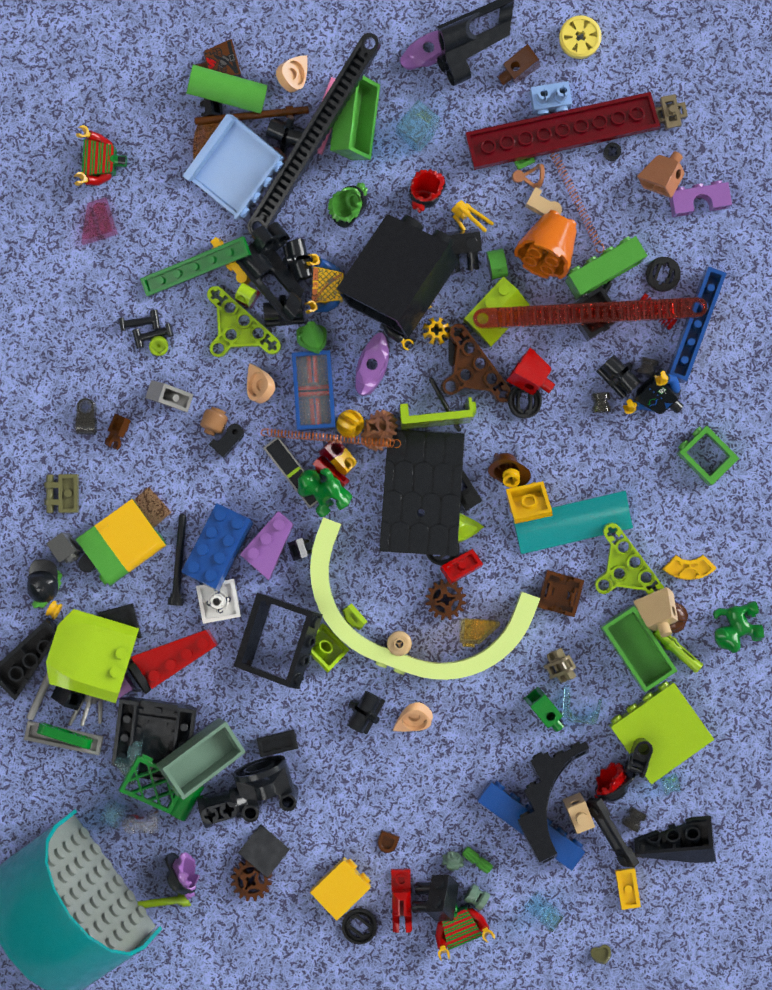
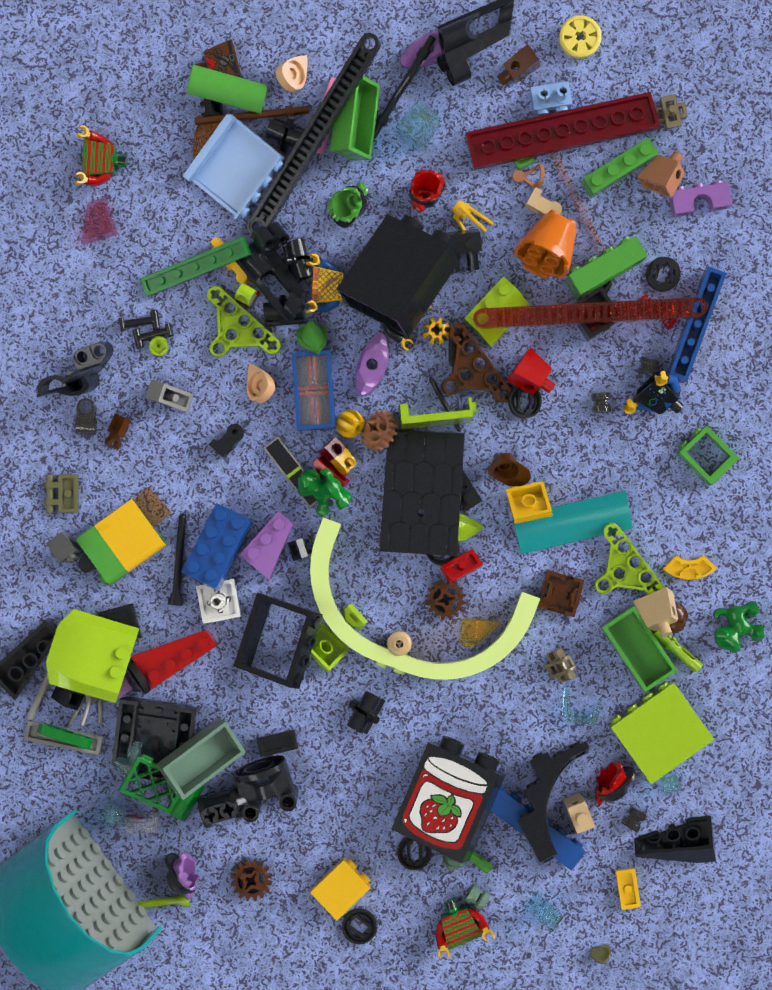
black hair [27,559,62,608] -> none
yellow bush [45,600,63,620] -> none
medium nougat head [200,407,228,436] -> none
black piece [238,825,290,878] -> none
orange piece [261,428,401,448] -> none
reddish brown tile [378,830,400,853] -> none
red plate [391,868,412,933] -> none
light nougat piece [393,702,433,732] -> none
black brick [411,874,459,921] -> none
bright green piece [486,248,508,280] -> none
yellow bush [503,468,520,487] -> none
green torso [523,687,565,732] -> none
black container [586,798,639,867] -> none
black pin [596,355,641,399] -> none
black bush [603,142,621,161] -> none
black piece [624,738,653,778] -> none
none -> black panel [36,341,114,398]
none -> black bar [374,35,436,139]
none -> brick [391,735,506,863]
none -> black piece [397,837,432,870]
none -> bright green brick [581,138,658,198]

